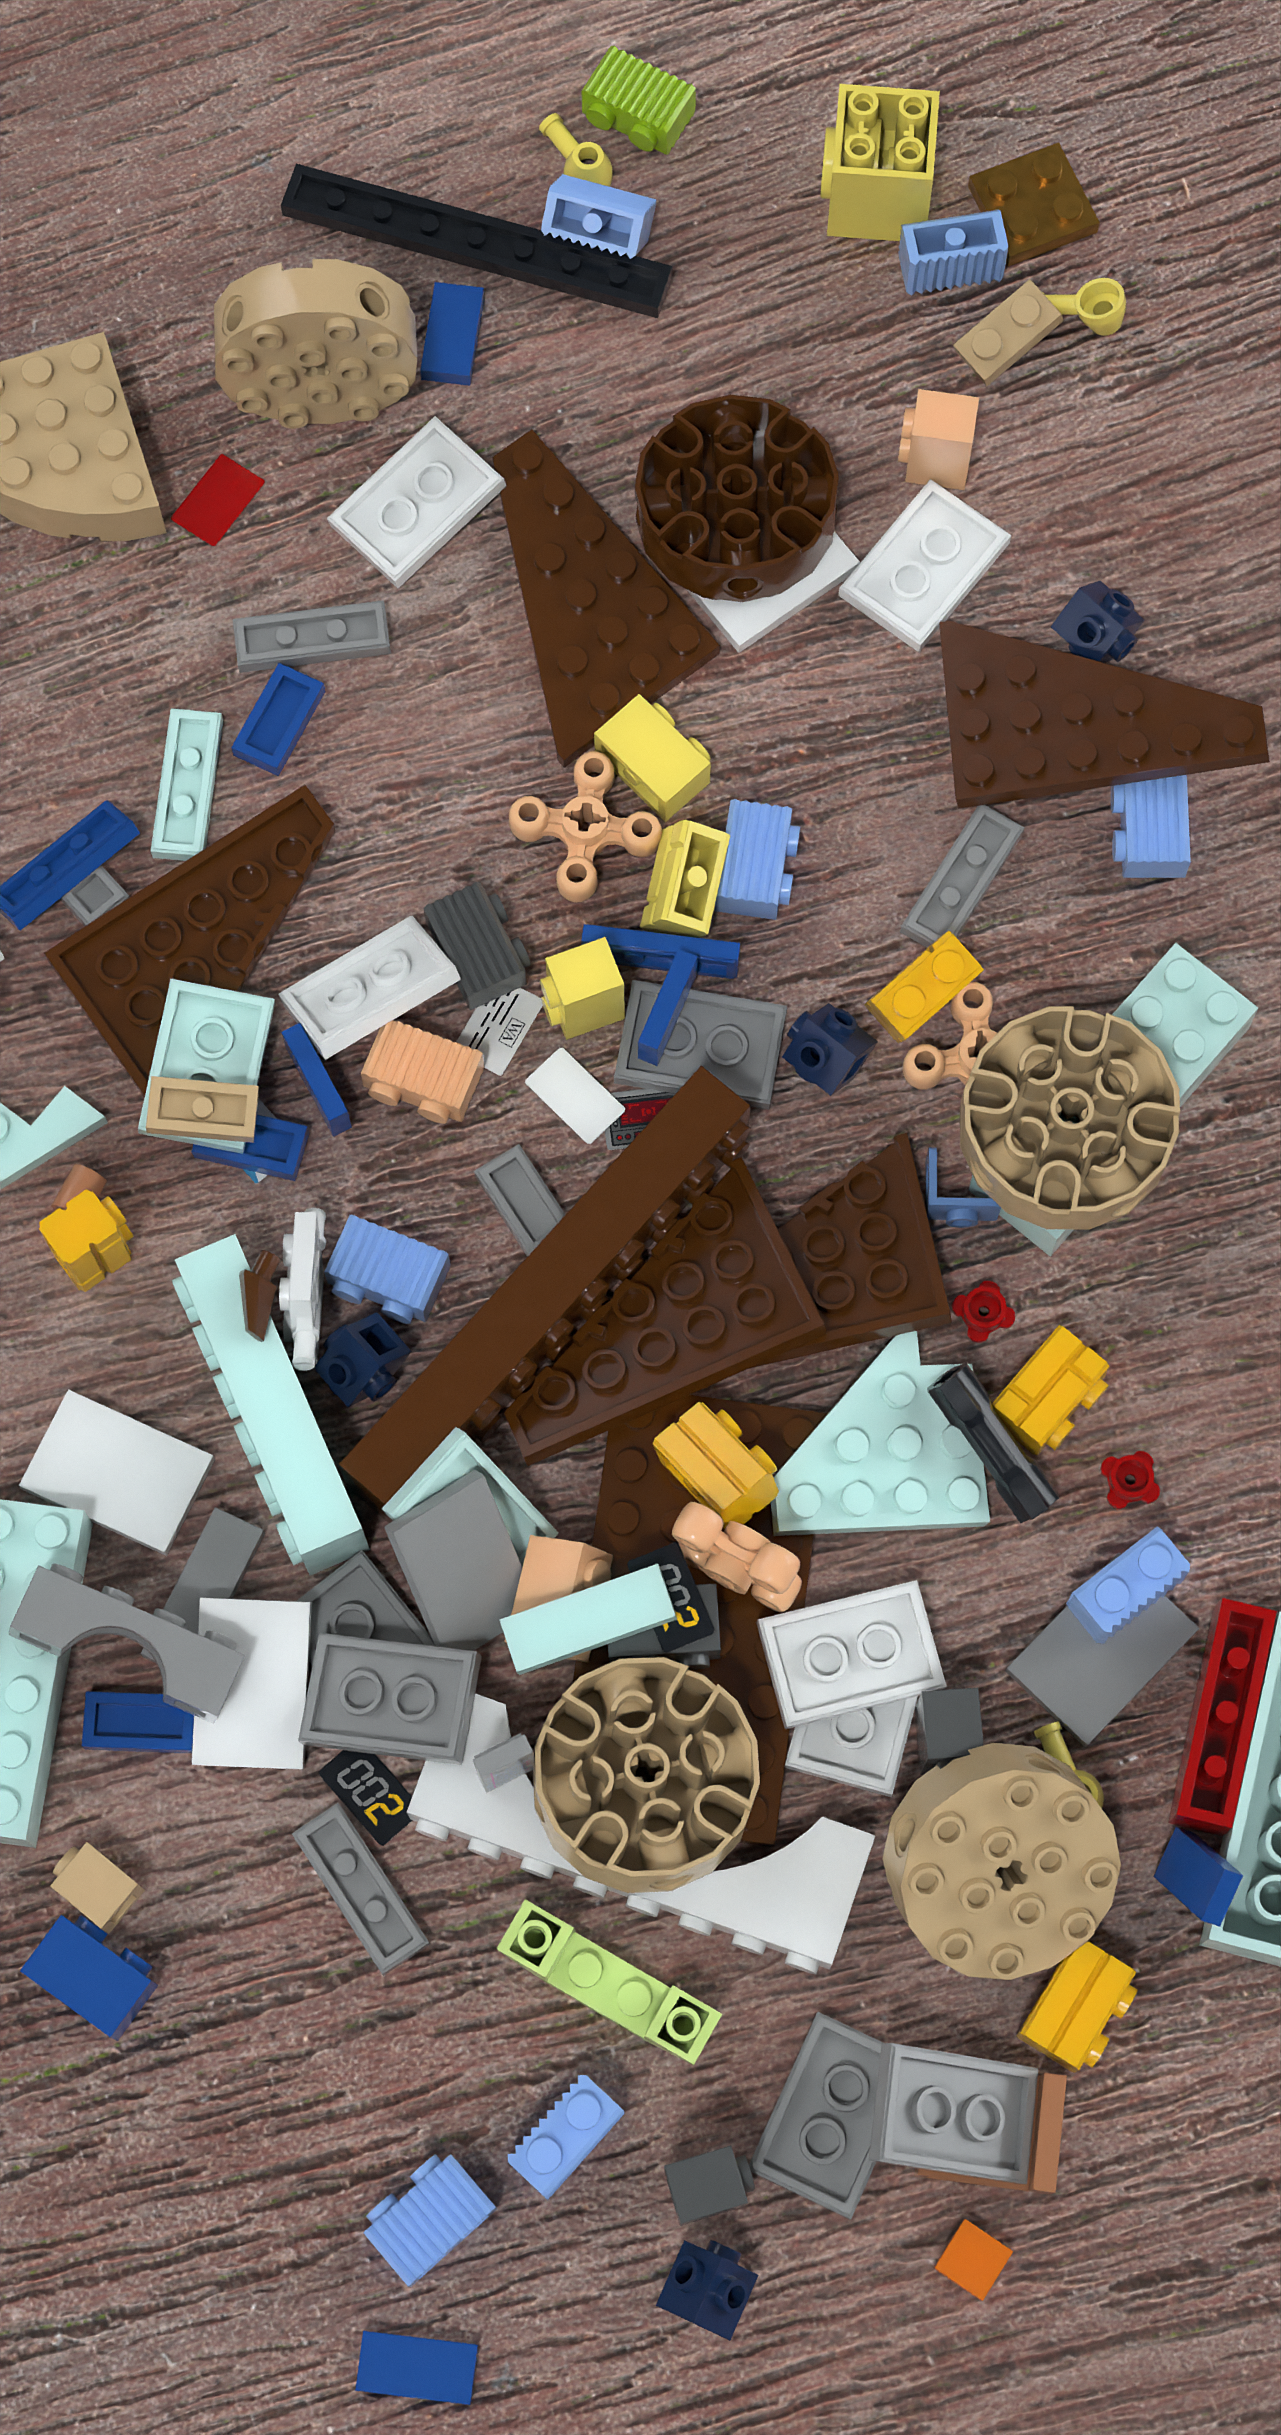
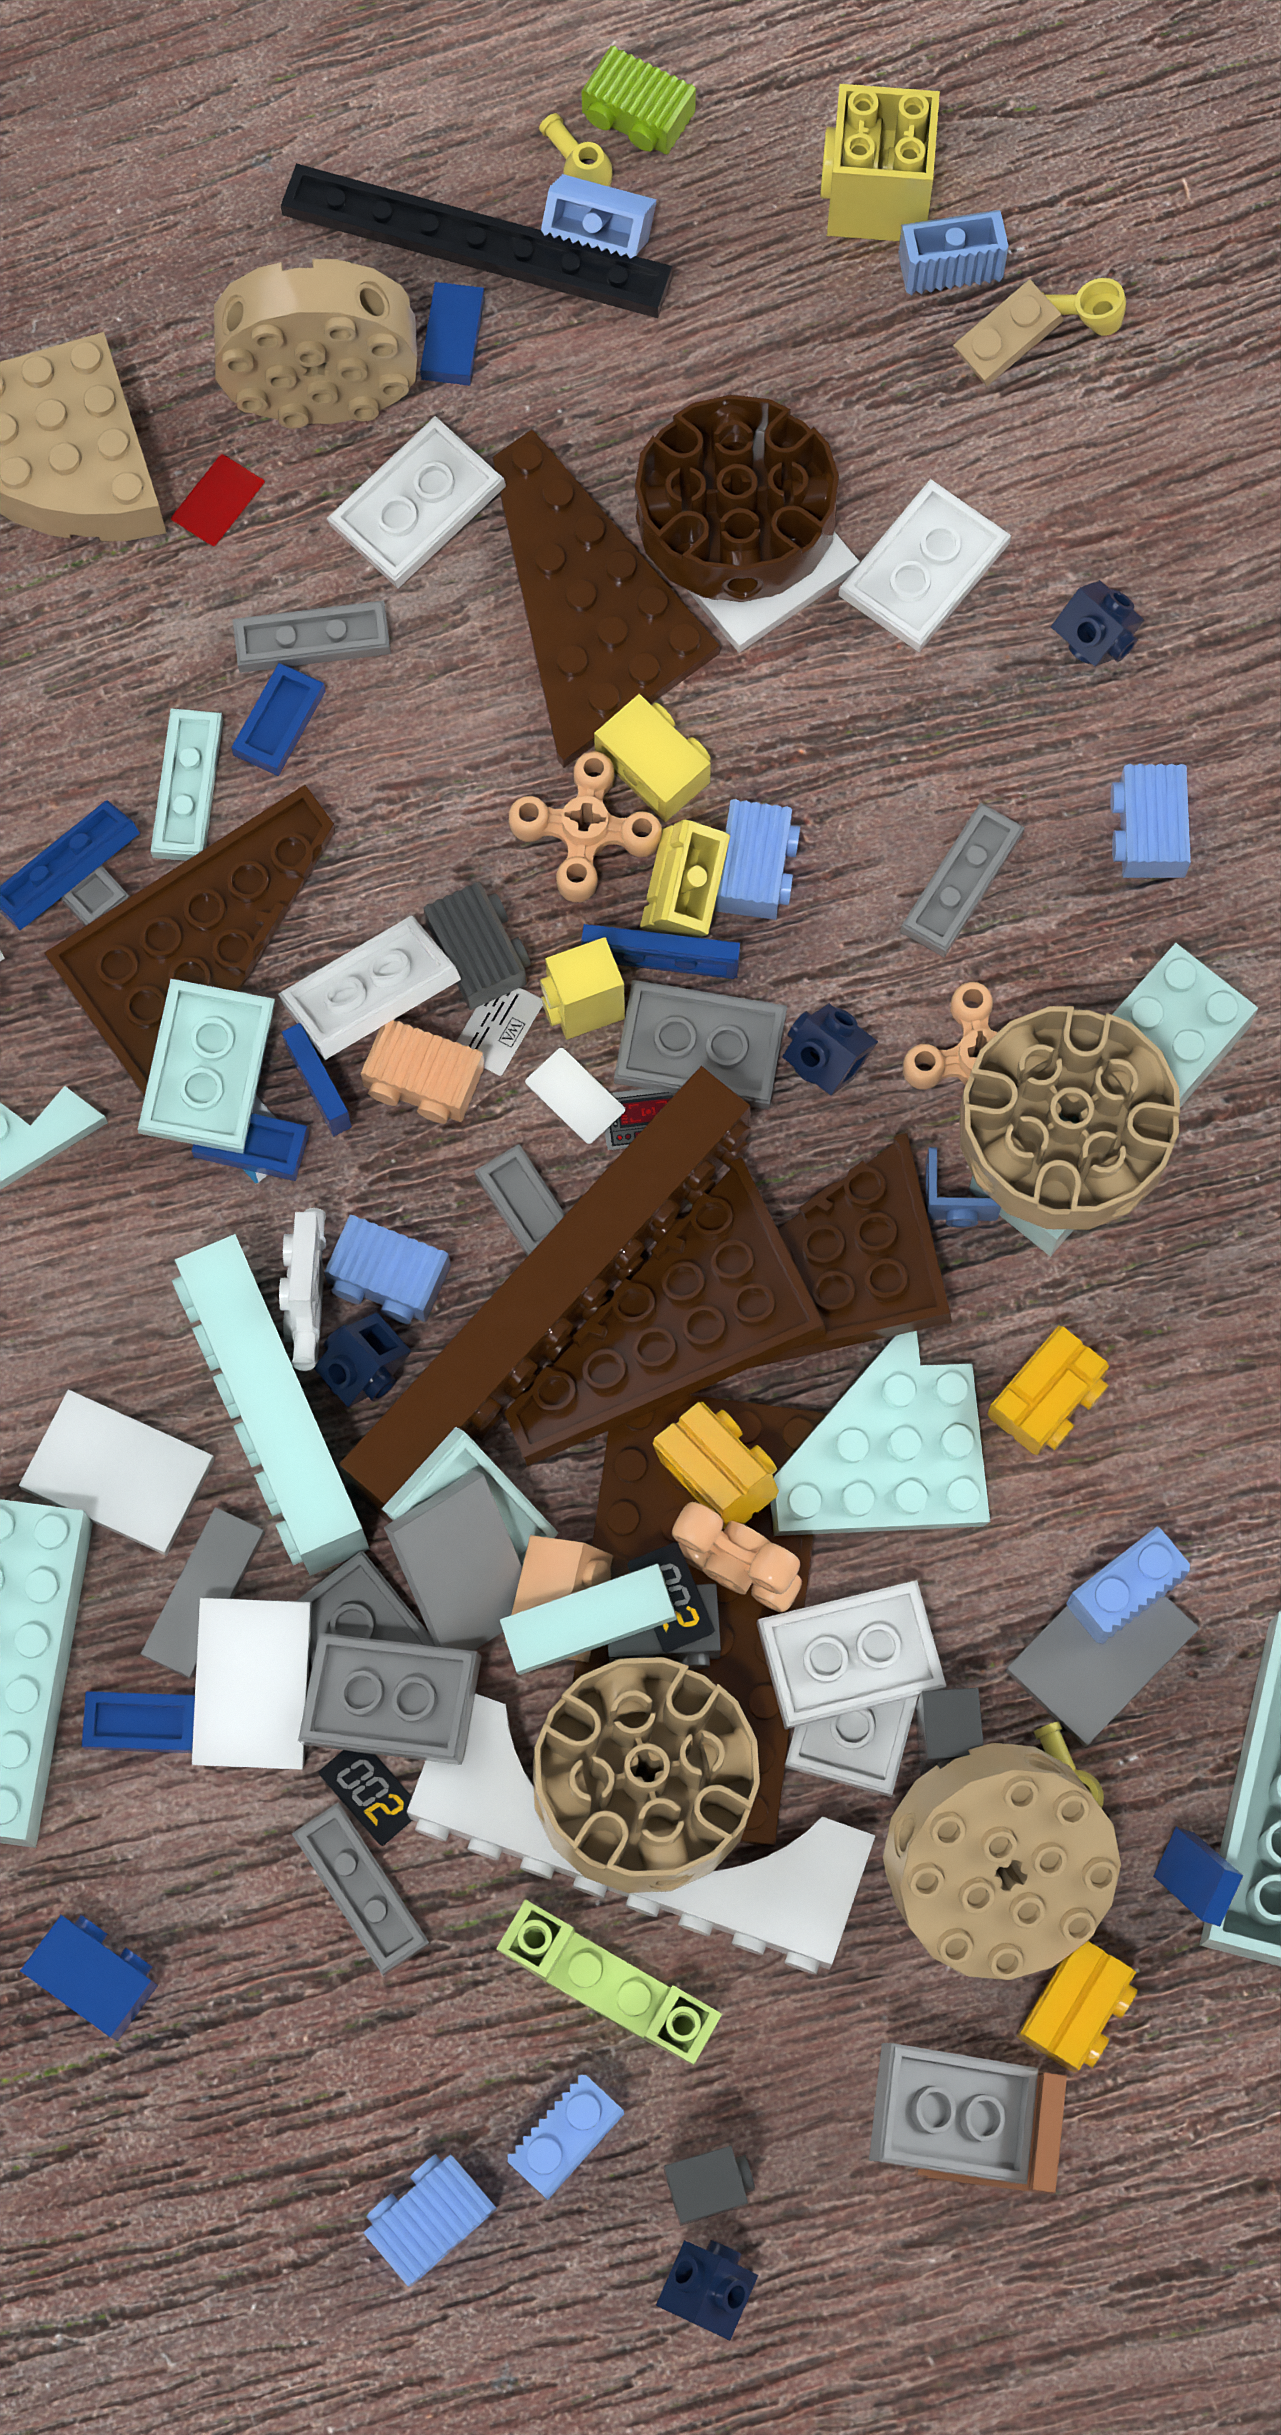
light grey arch [9,1564,245,1724] -> none
yellow brick [39,1189,134,1292] -> none
tan brick [50,1842,145,1934] -> none
nougat hinge [51,1164,107,1210] -> none
tan plate [146,1076,259,1143] -> none
reddish brown bar [239,1250,281,1342] -> none
blue tile [355,2331,479,2405] -> none
light grey tile [473,1733,535,1793] -> none
blue tile [638,949,698,1066] -> none
light grey tile [749,2012,883,2220] -> none
yellow brick [864,931,984,1043] -> none
light nougat brick [898,389,979,490] -> none
black axle [927,1362,1060,1523] -> none
orange tile [933,2219,1013,2301] -> none
reddish brown wing [939,621,1270,809] -> none
red plate [952,1281,1015,1343] -> none
pearl gold plate [968,142,1100,267] -> none
red plate [1100,1451,1160,1509] -> none
red brick [1168,1598,1277,1836] -> none

